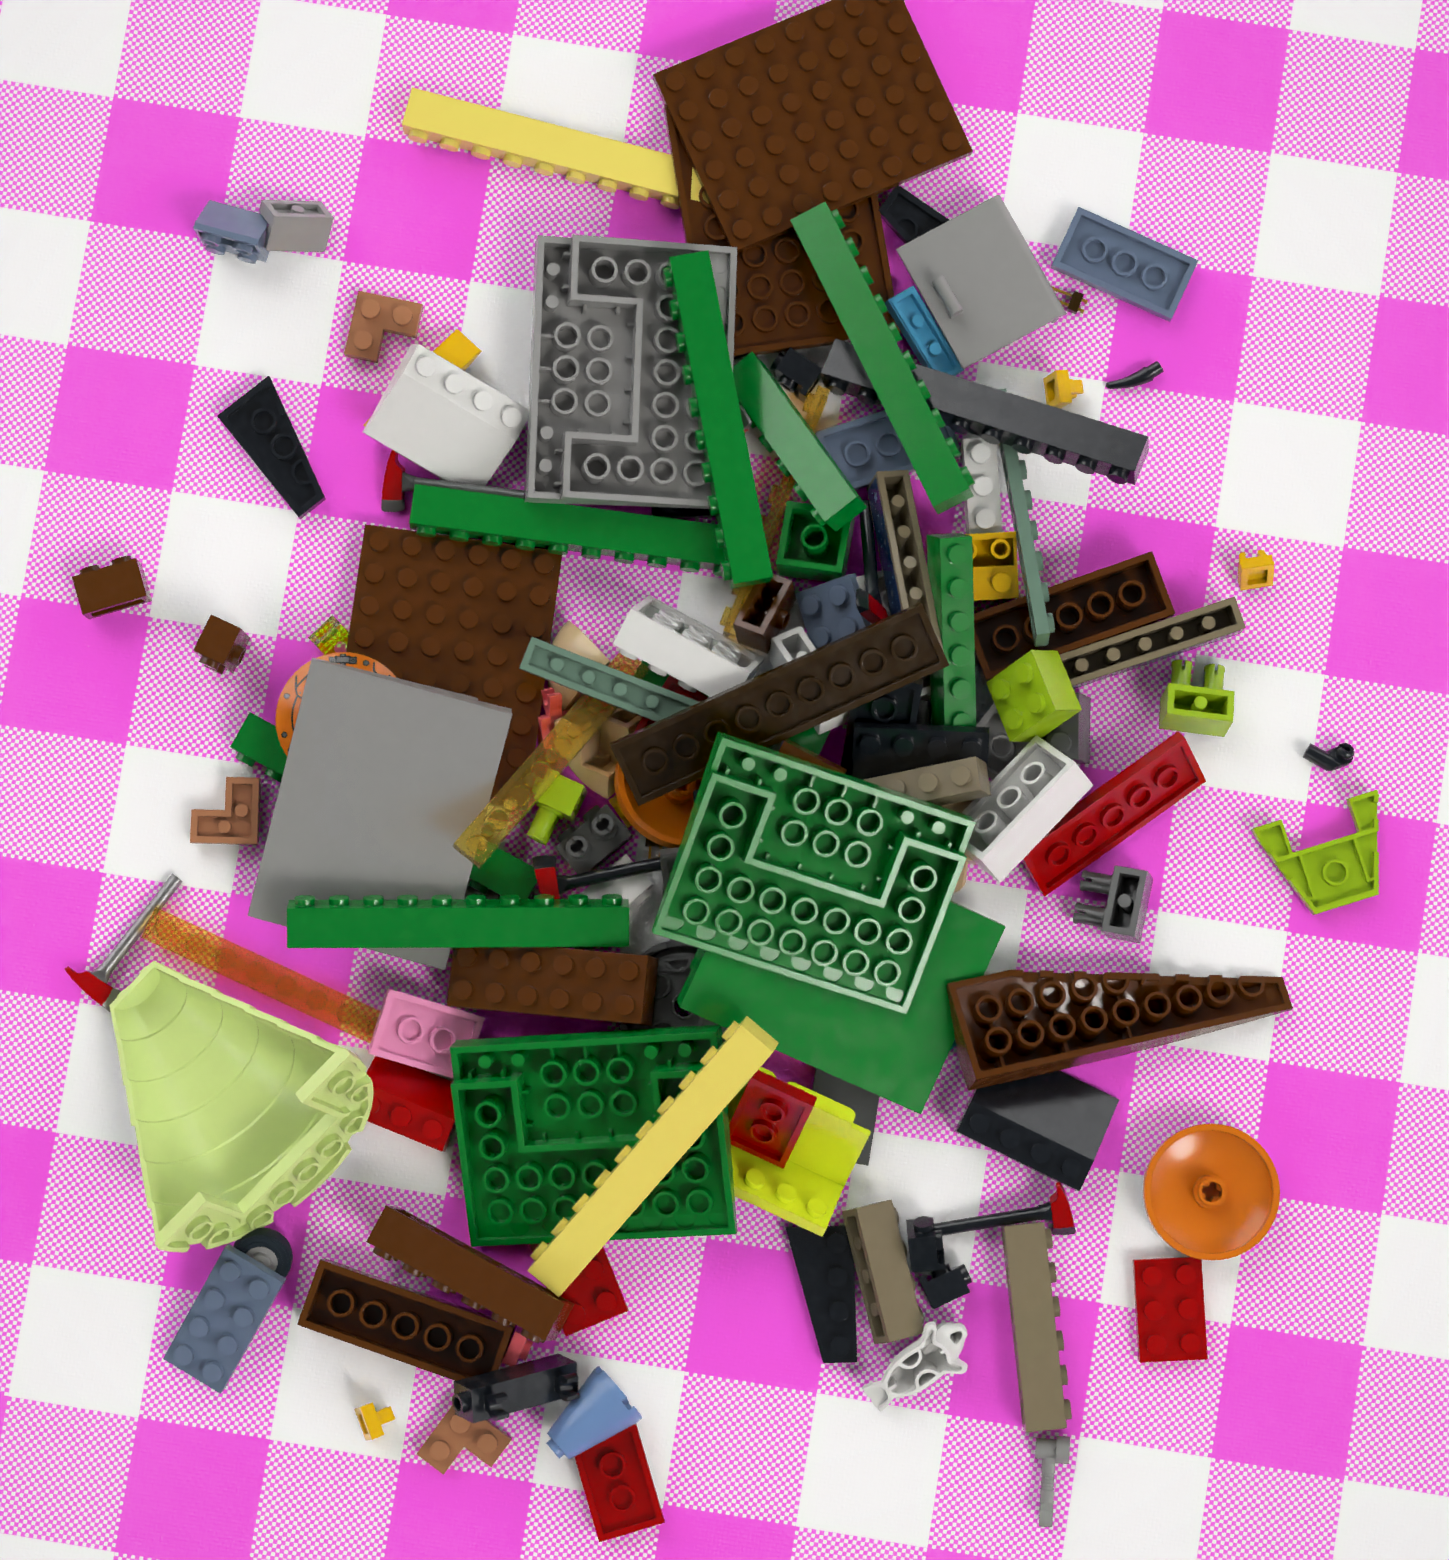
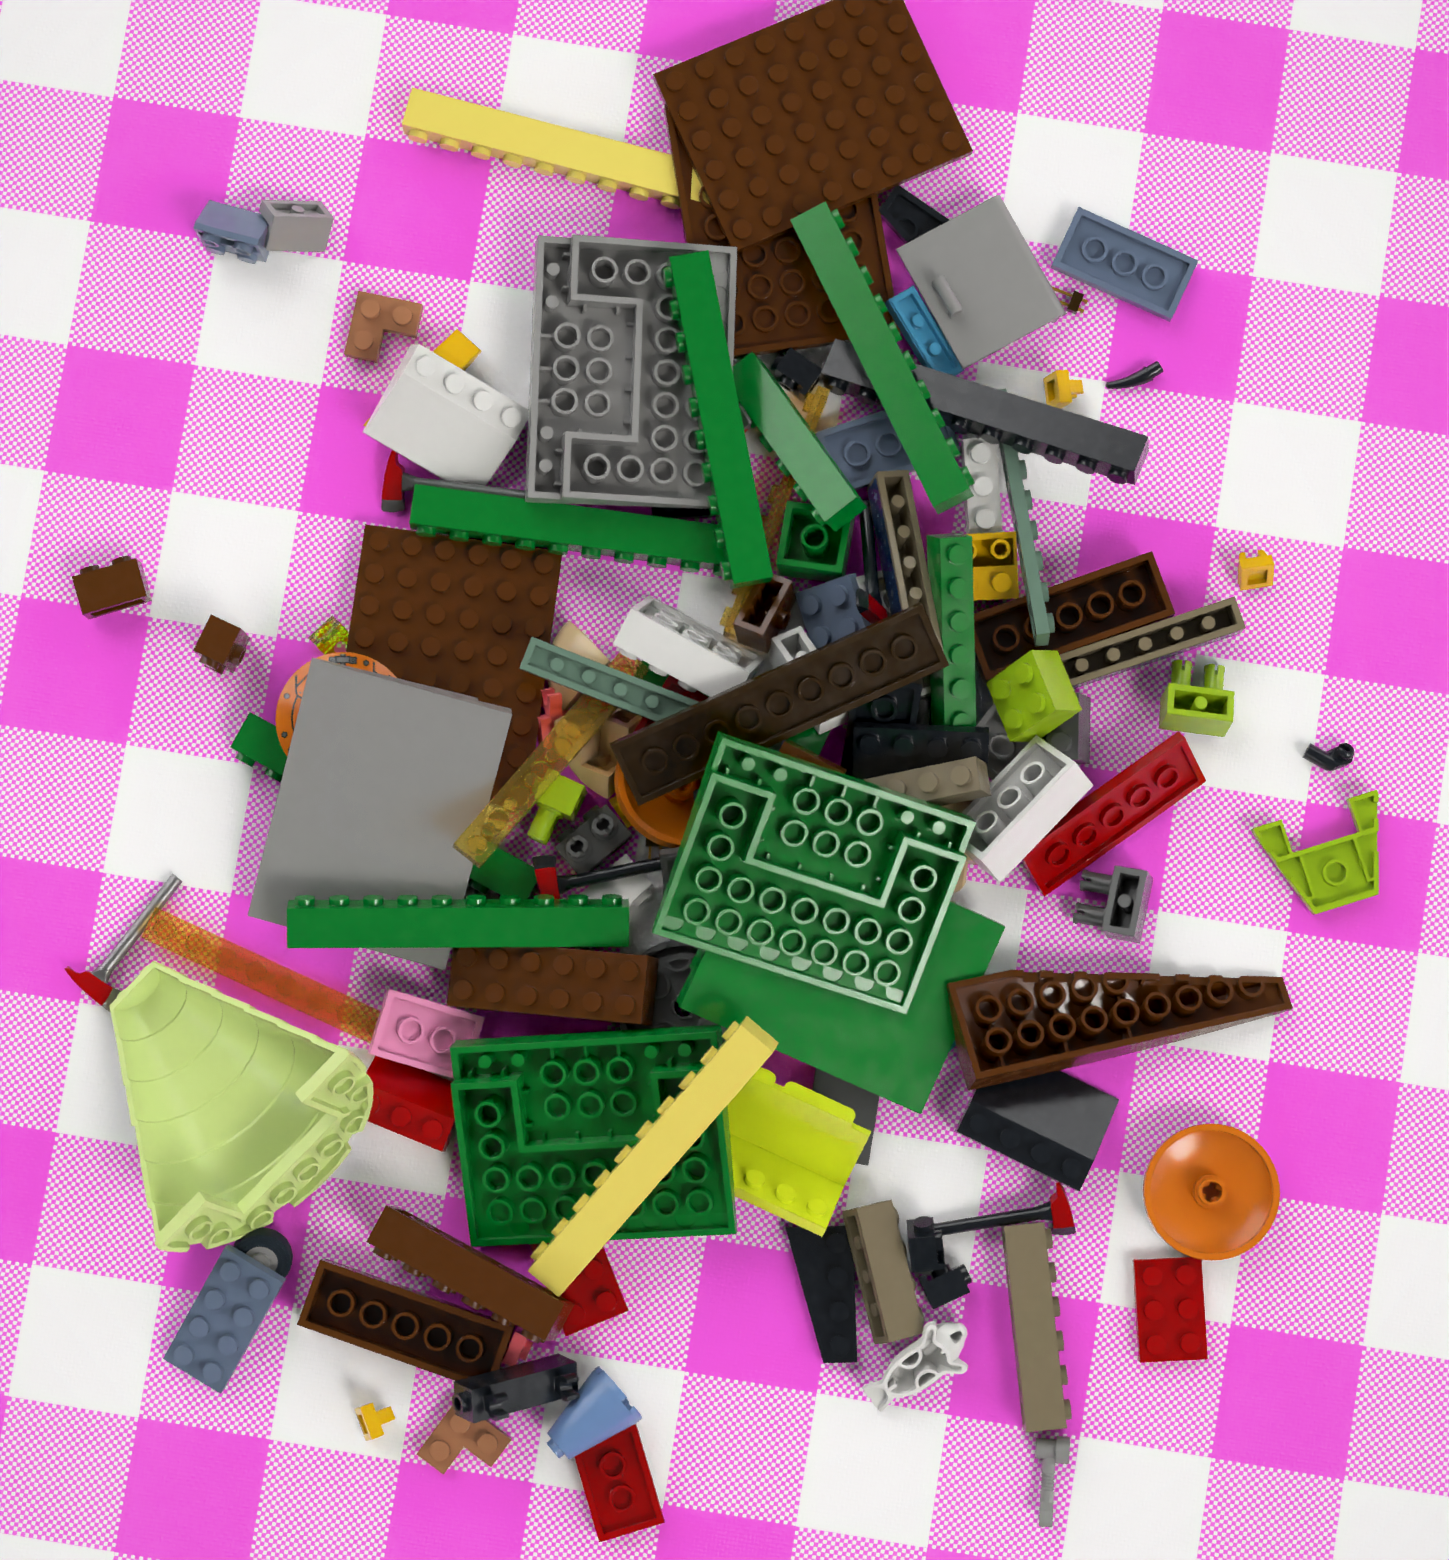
nougat plate [190,777,261,845] -> none
black wing [217,376,326,520] -> none
red plate [729,1070,817,1169] -> none

